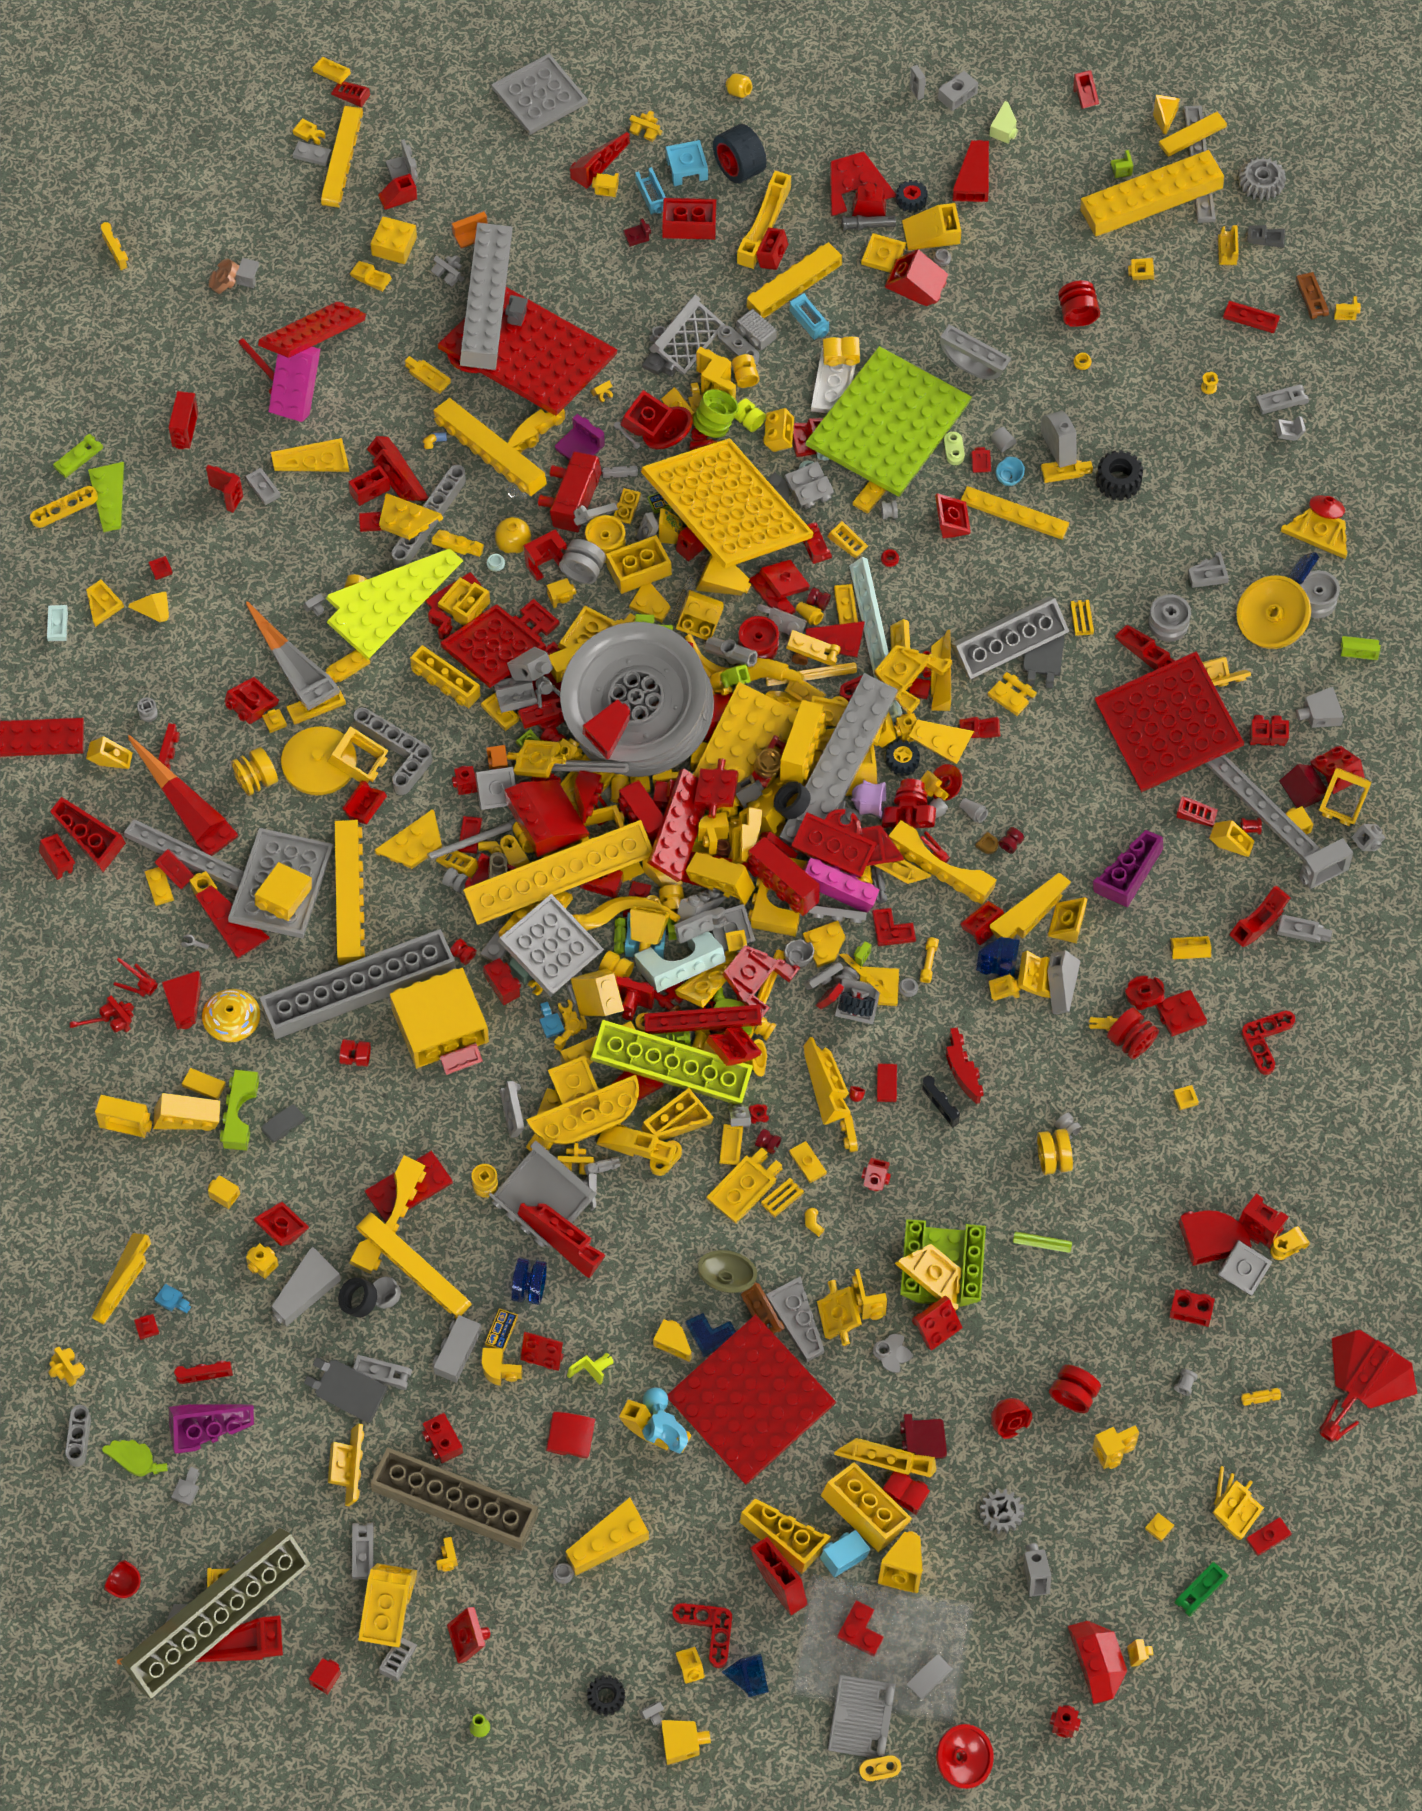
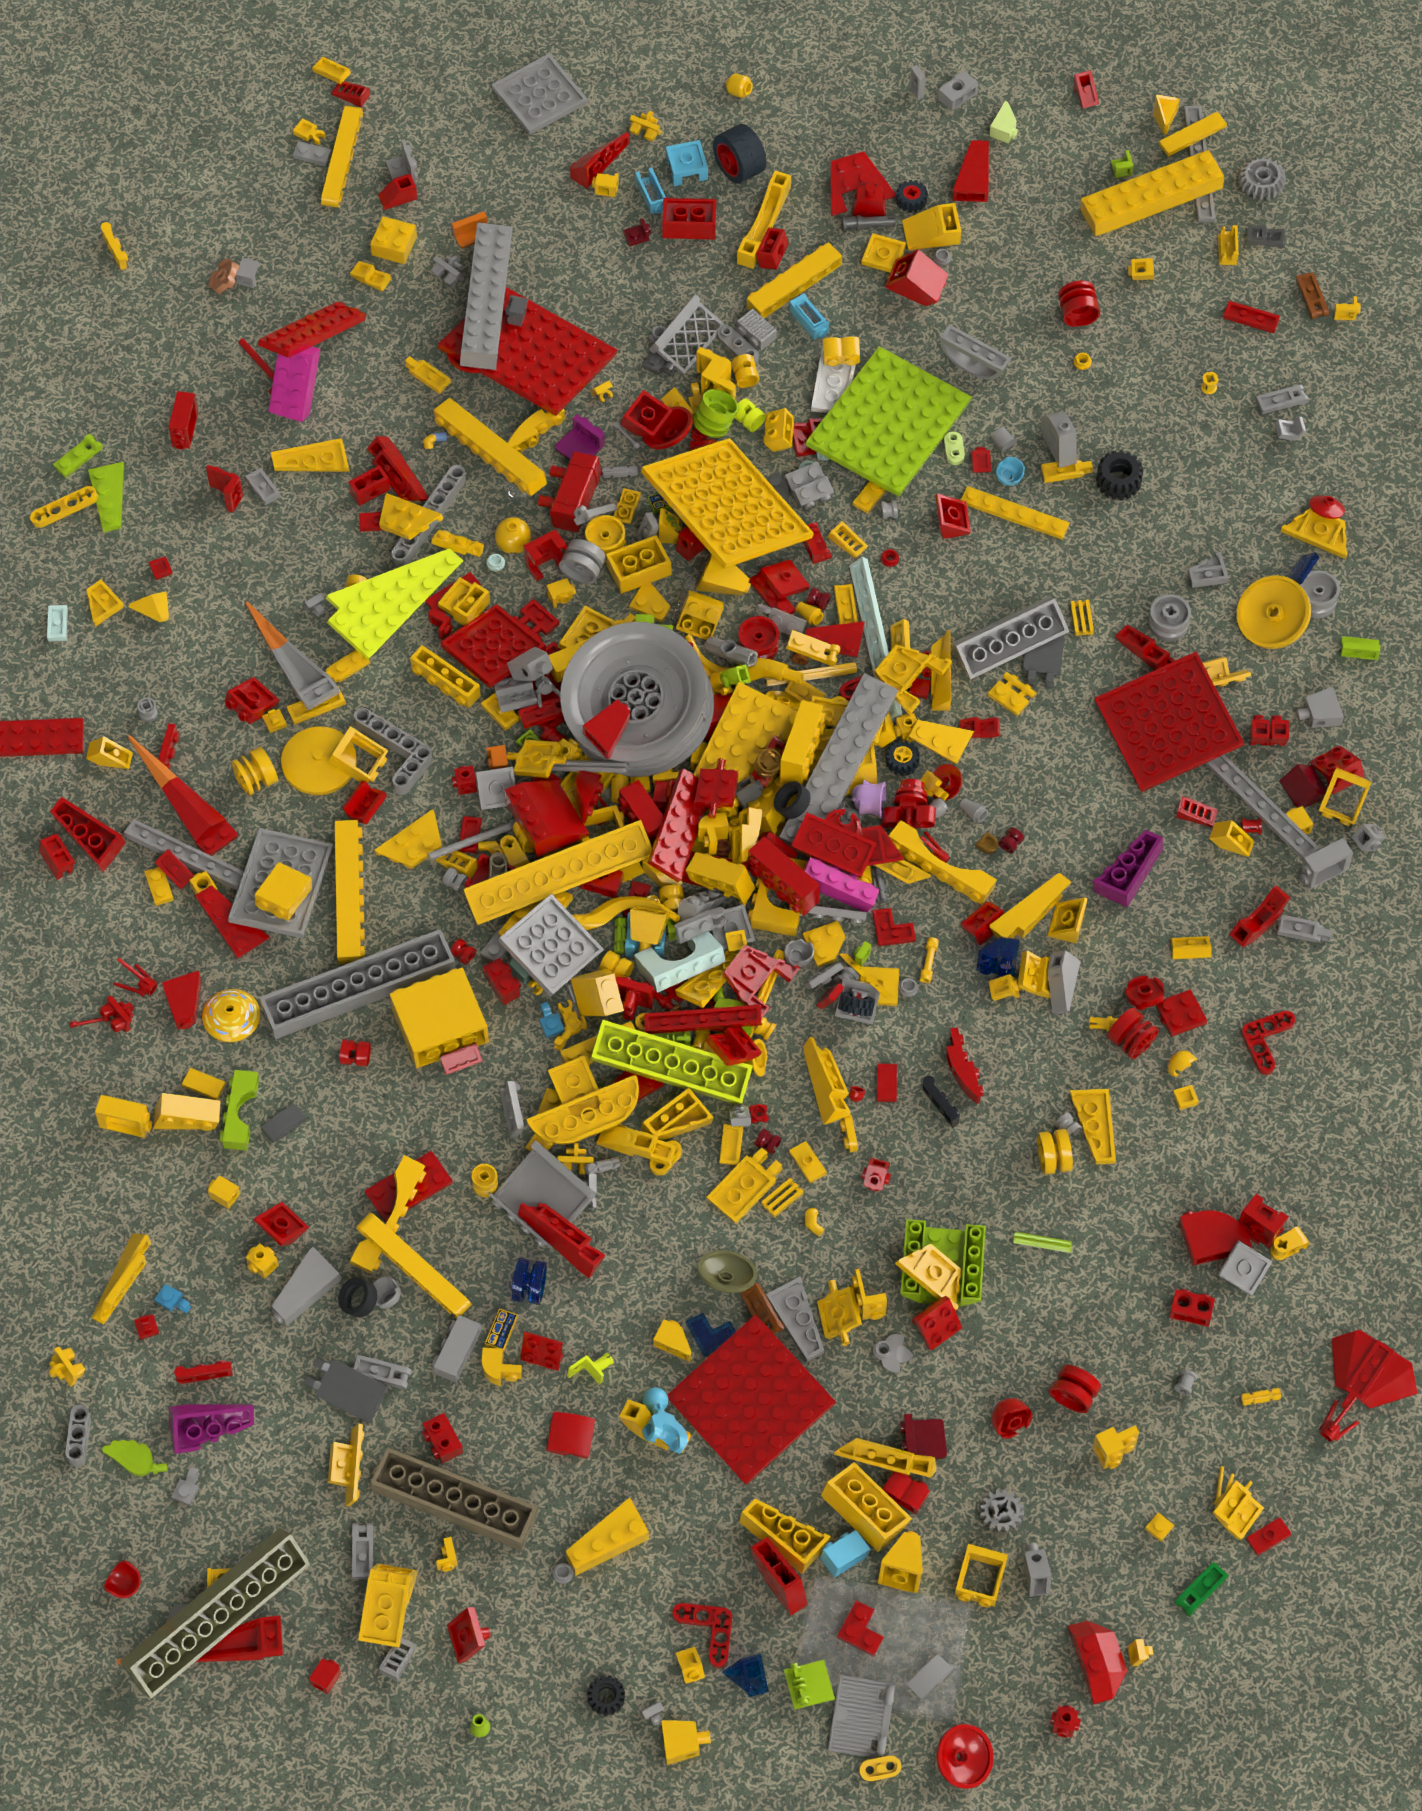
light grey hand [181,934,209,949] -> none
none -> lime hinge [784,1660,835,1710]
none -> yellow window [955,1544,1008,1608]
none -> yellow wing [1069,1089,1116,1165]
none -> yellow hair [1167,1050,1197,1077]

